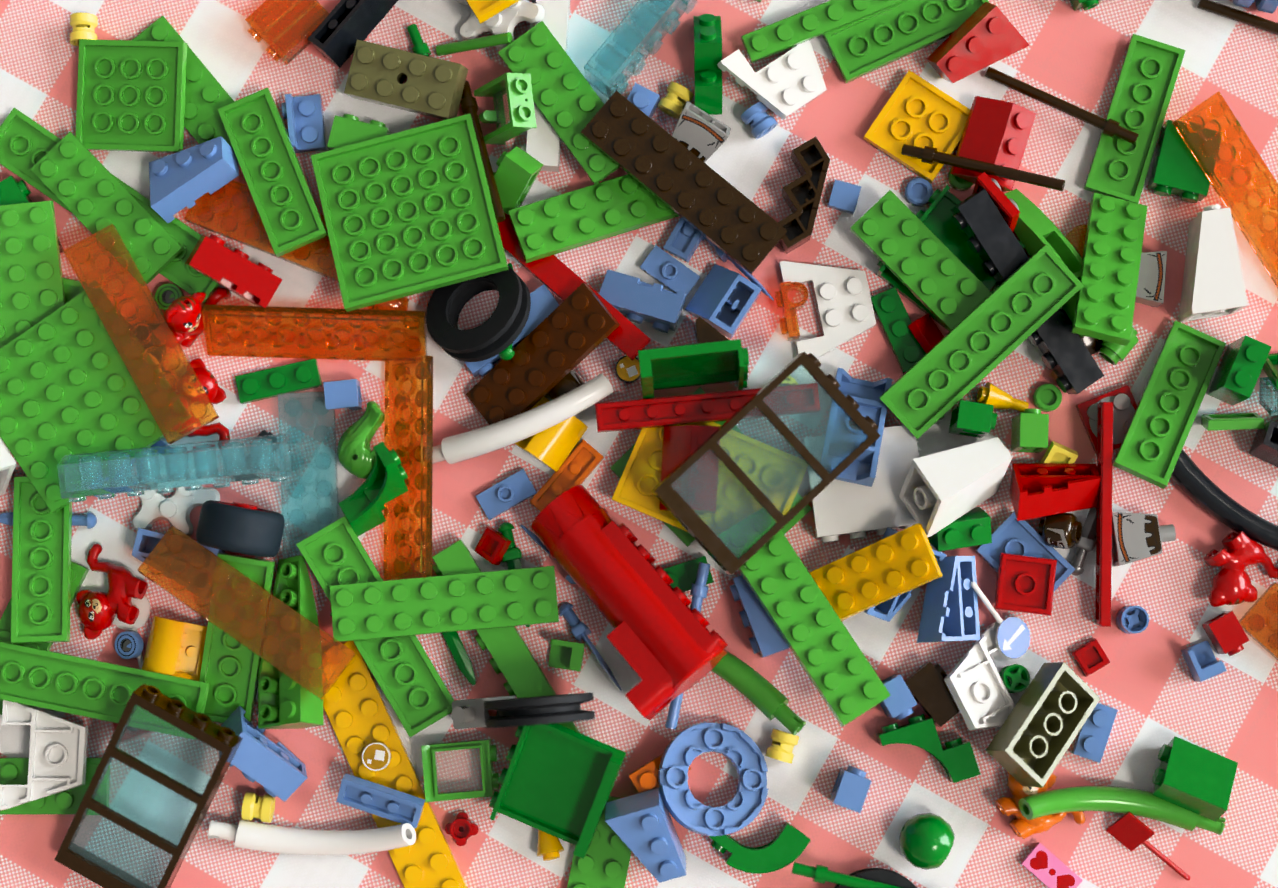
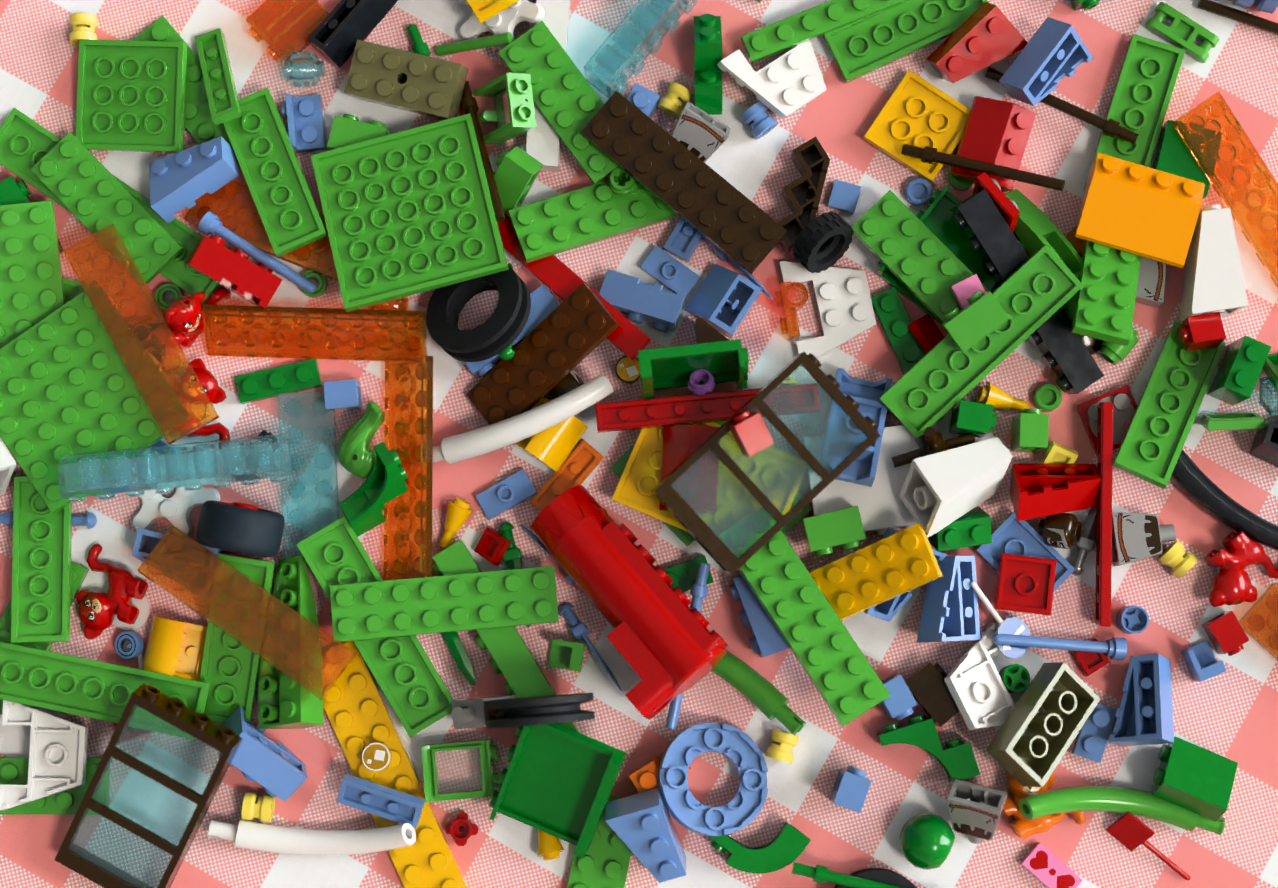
none -> bright green plate [195,28,242,125]
none -> medium blue piece [198,211,316,293]
none -> clear light blue head [284,51,325,88]
none -> bright green tile [300,269,328,298]
none -> yellow cone [439,497,474,548]
none -> bright green bush [609,167,635,195]
none -> medium lavender plate [688,369,715,395]
none -> brick [728,409,774,457]
none -> black tyre [793,212,854,273]
none -> bright green brick [801,506,866,556]
none -> dark brown bar [891,427,975,468]
none -> bright green brick [941,290,1010,352]
none -> light grey torso [947,779,1007,844]
none -> bright pink tile [950,274,985,309]
none -> medium blue piece [992,633,1127,660]
none -> medium blue wedge [999,17,1093,106]
none -> light orange slope [1075,153,1205,268]
none -> medium blue wedge [1108,654,1174,747]
none -> bright green plate [1145,2,1219,63]
none -> light yellow wheel [1158,539,1198,579]
none -> red brick [1178,312,1226,352]

